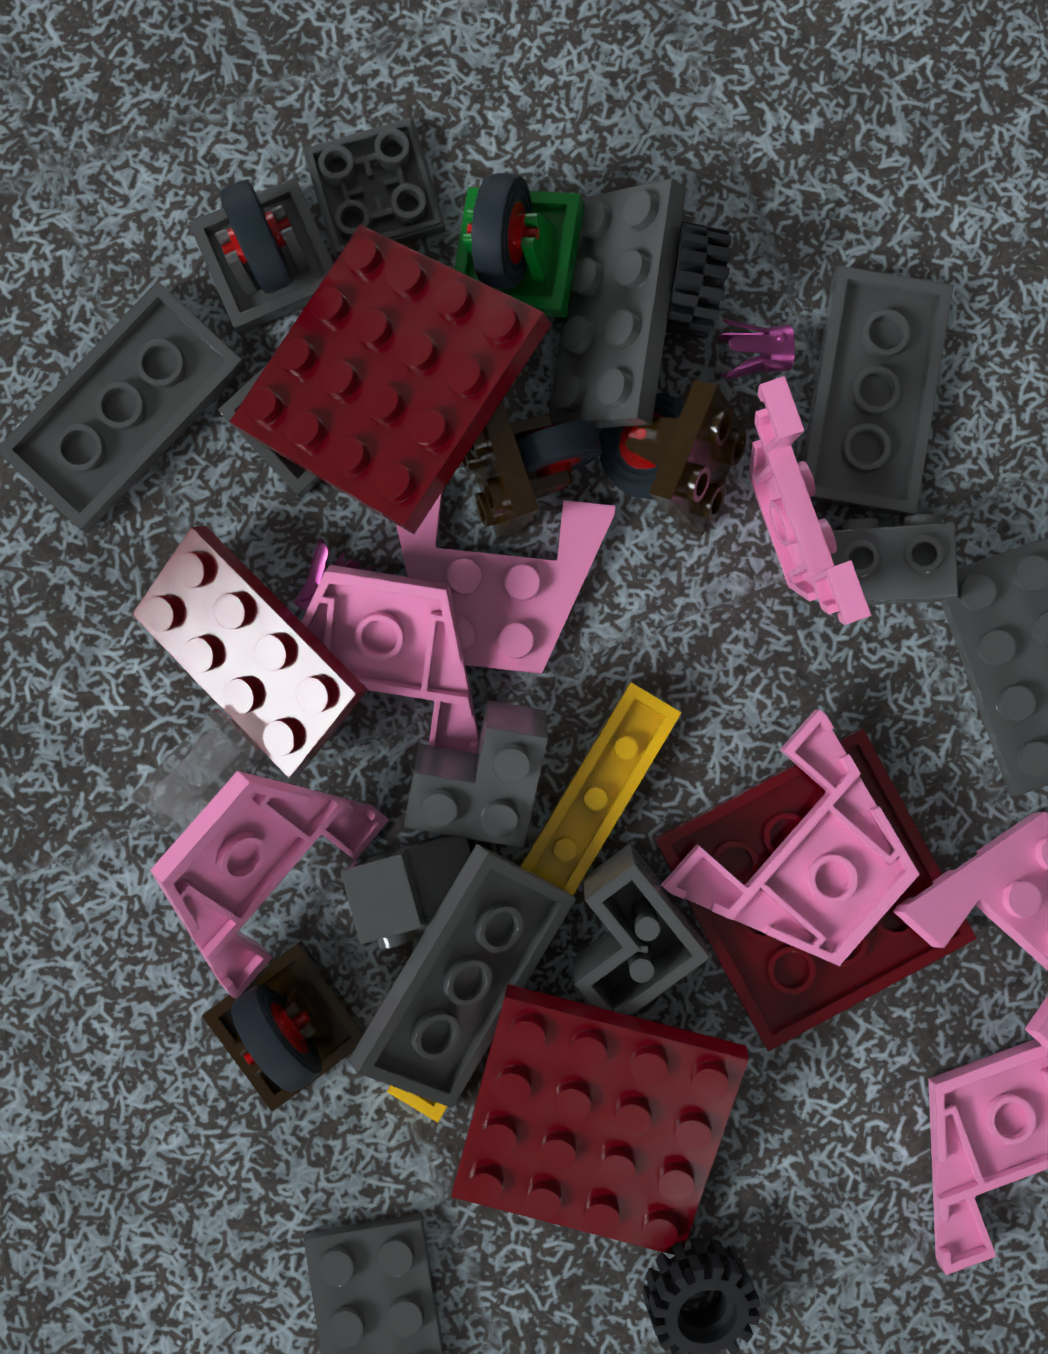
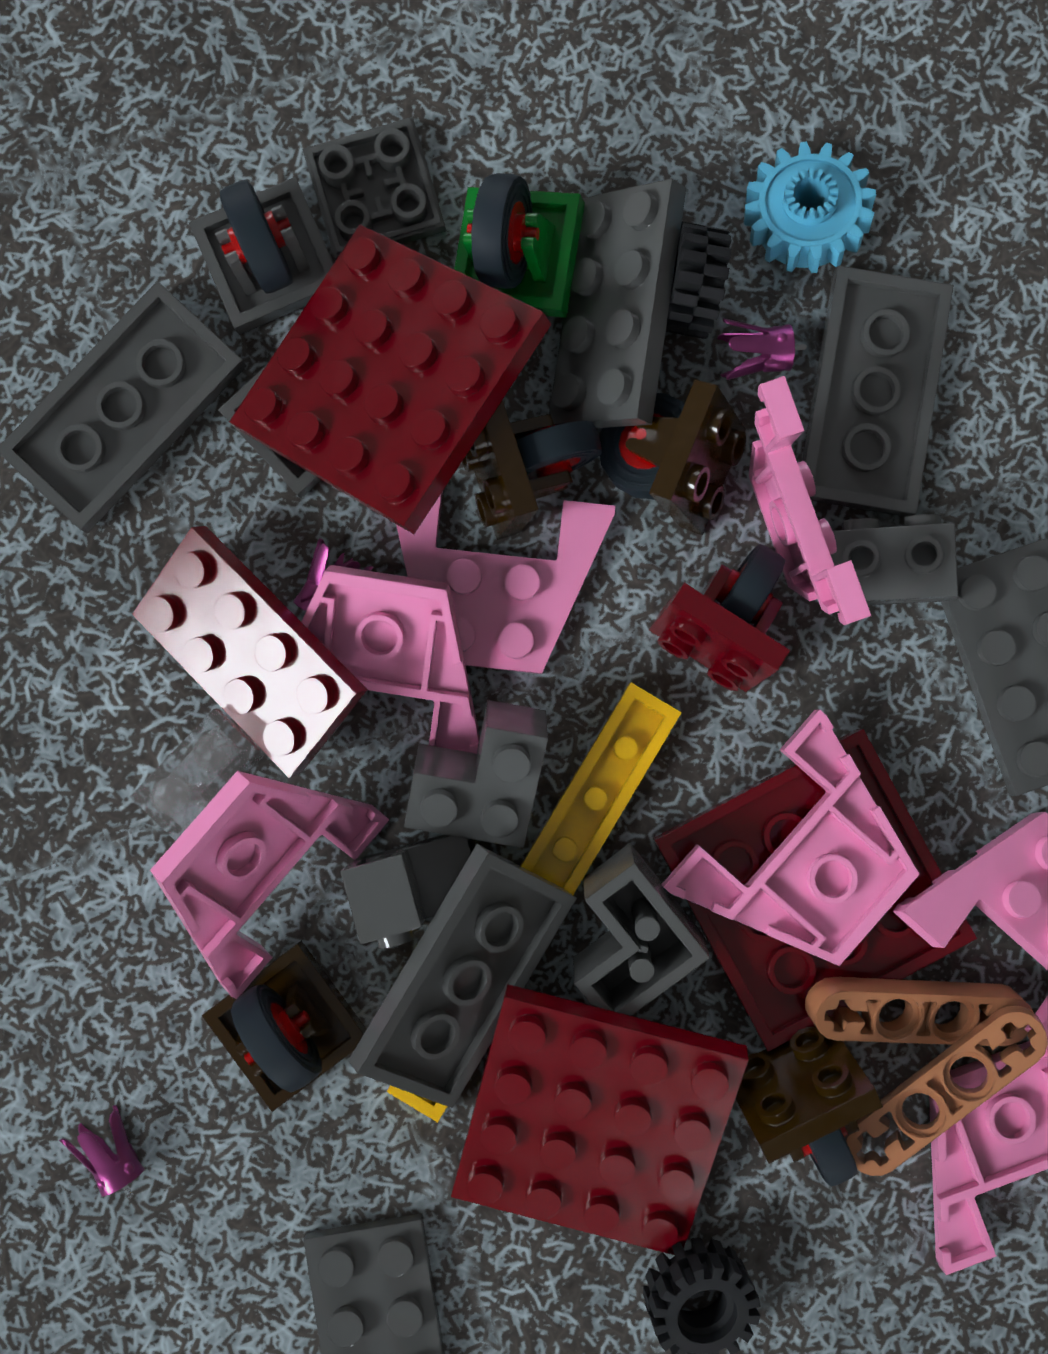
none -> flat silver piece [59,1105,145,1198]
none -> dark red plate [649,544,790,692]
none -> dark brown plate [735,1026,883,1187]
none -> medium azure gear [744,141,876,274]
none -> nougat beam [805,977,1034,1046]
none -> nougat beam [846,1005,1048,1176]

